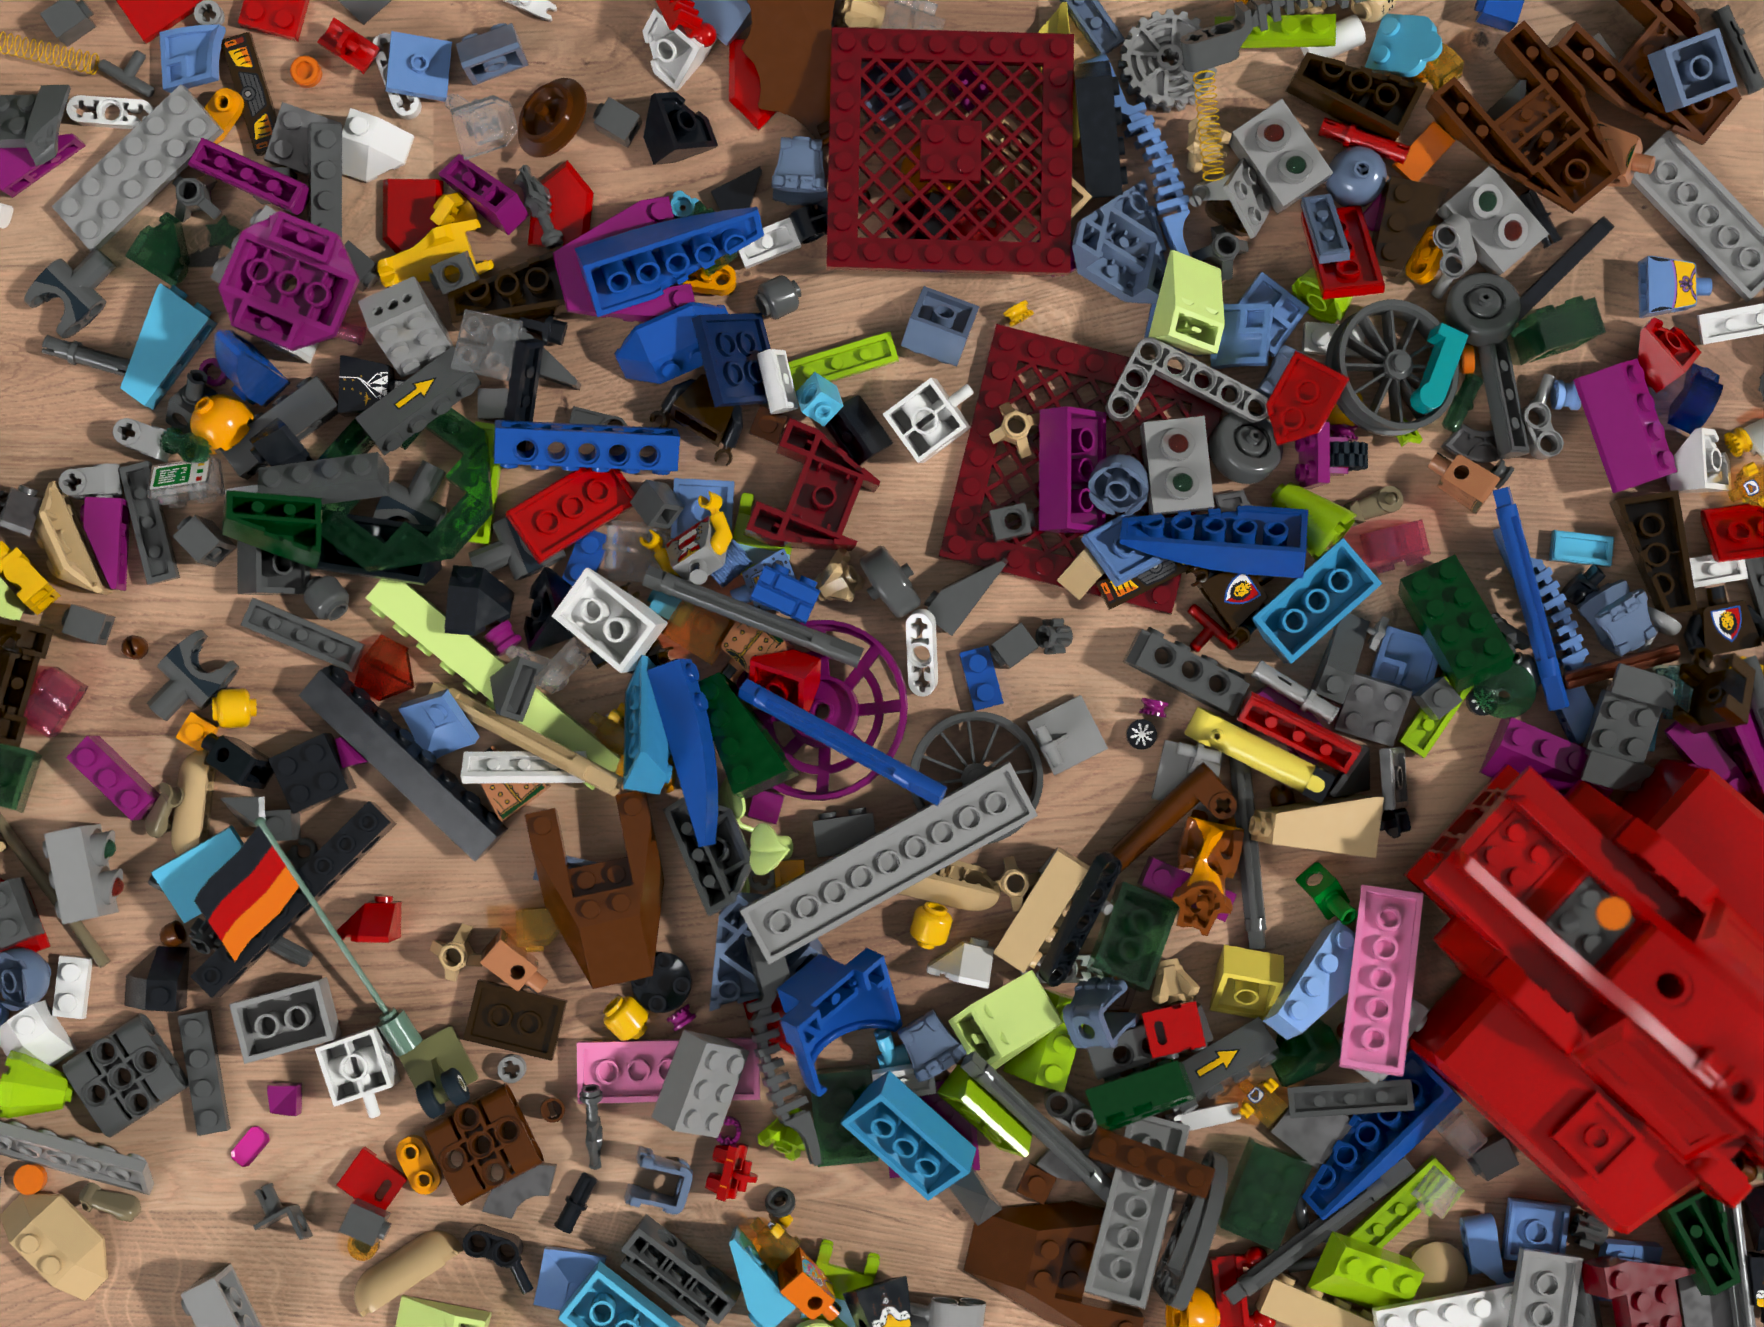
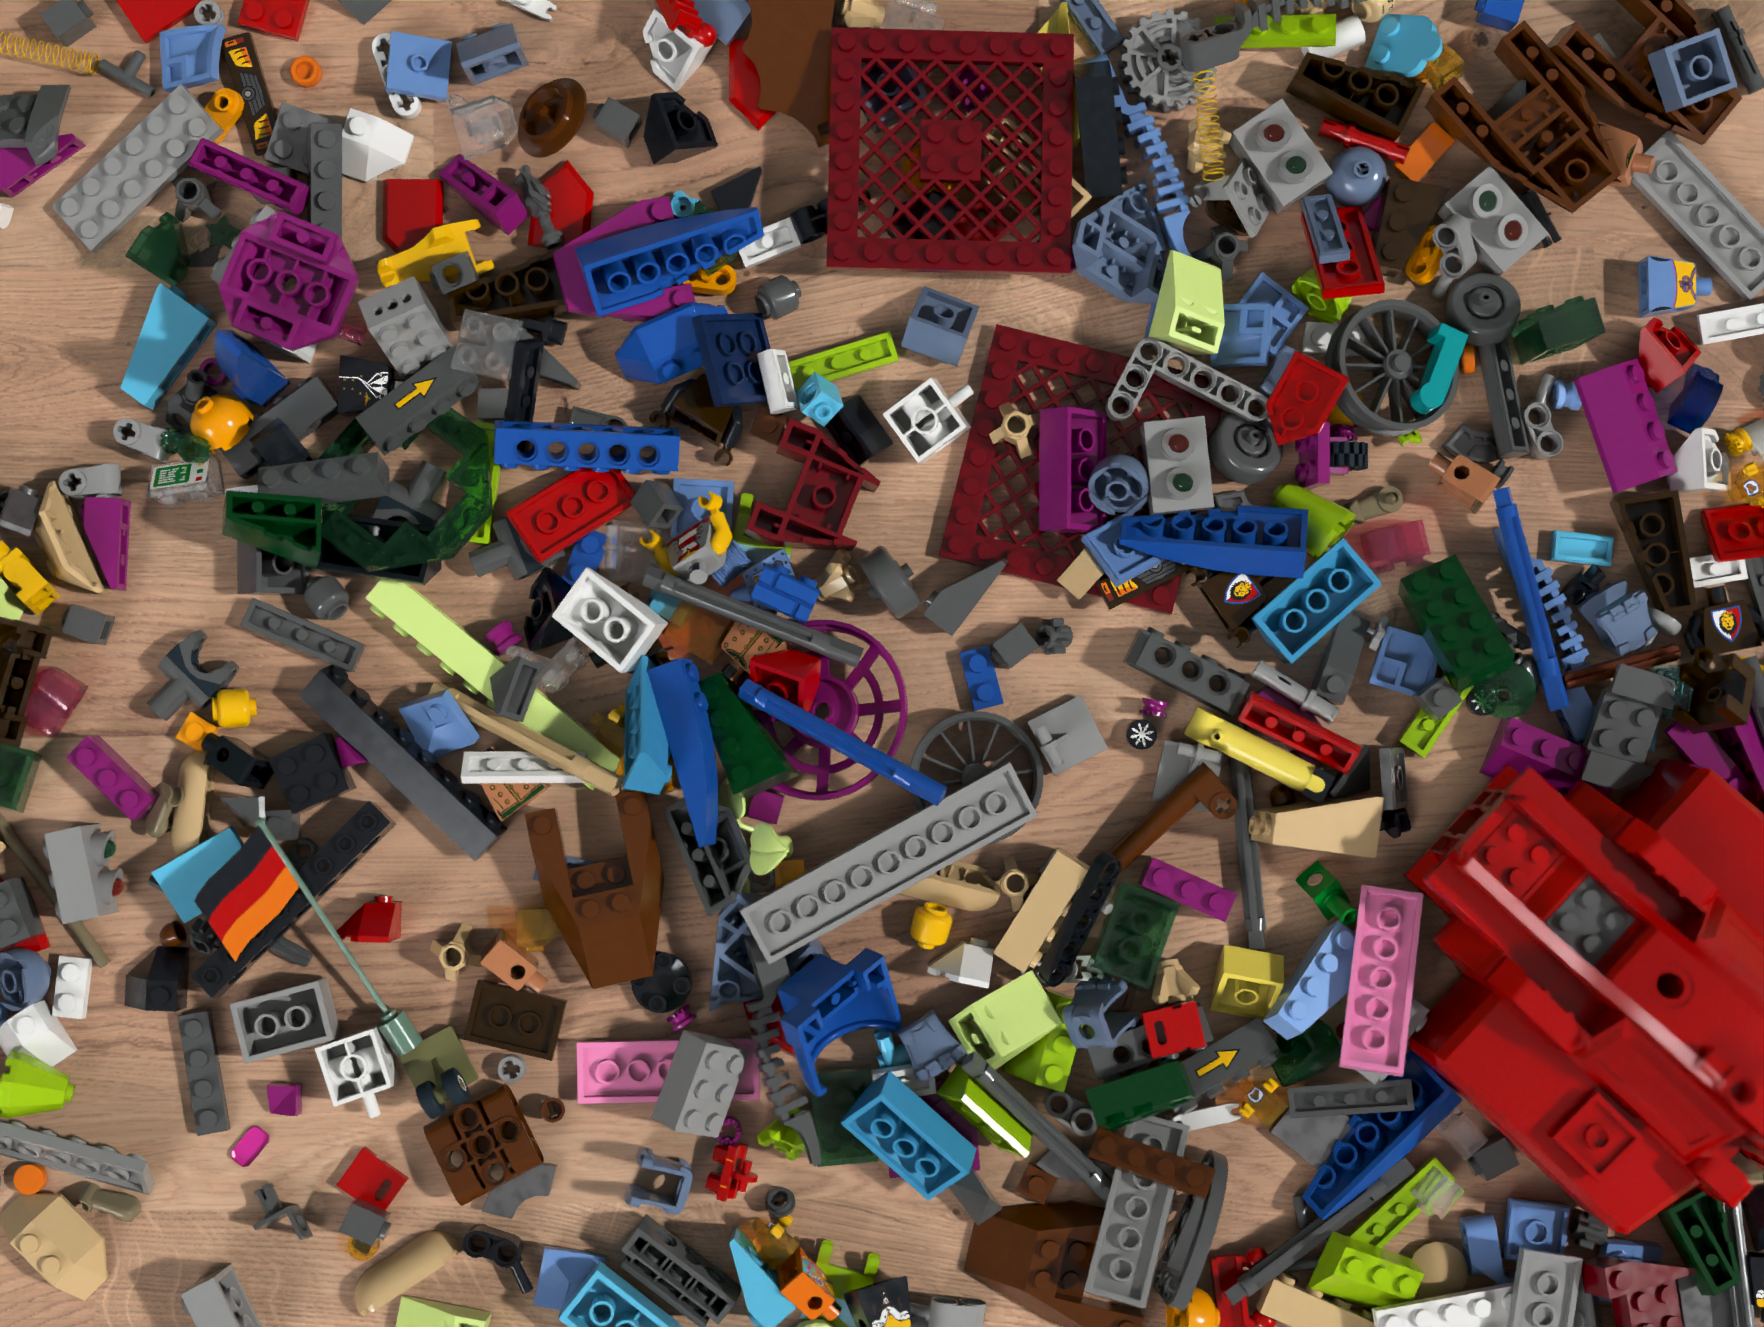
dark grey connector [24,247,117,339] -> none
dark grey pin [42,335,131,377] -> none
dark grey connector [62,1013,189,1137] -> none
white beam [66,95,155,129] -> none
dark grey plate [119,461,180,585] -> none
reddish brown hinge [121,635,148,660] -> none
dark grey brick [173,515,237,567] -> none
red hips [317,18,381,74] -> none
dark grey brick [344,240,380,292] -> none
clear red slope [354,634,415,701] -> none
light orange plate [396,1135,442,1195] -> none
yellow plate [430,192,478,226] -> none
black slope [444,565,514,636] -> none
black axle [554,1172,598,1234] -> none
dark grey piece [579,1084,603,1170] -> none
yellow head [603,996,648,1041] -> none
sand blue piece [771,136,828,206] -> none
dark grey brick [813,807,876,857] -> none
white beam [906,609,938,697] -> none
dark grey brick [988,503,1035,543] -> none
yellow bush [1003,300,1034,327] -> none
dark orange hips [1172,810,1244,936] -> none
red piece [1187,604,1238,652] -> none
clear green brick [1218,1137,1312,1251] -> none
flat silver plate [1334,672,1413,747] -> none
clear green axle [1442,373,1484,432] -> none
black beam [1517,216,1615,323] -> none
orange tile [1595,897,1631,930] -> none
reddish brown hinge [1734,1156,1758,1182] -> none

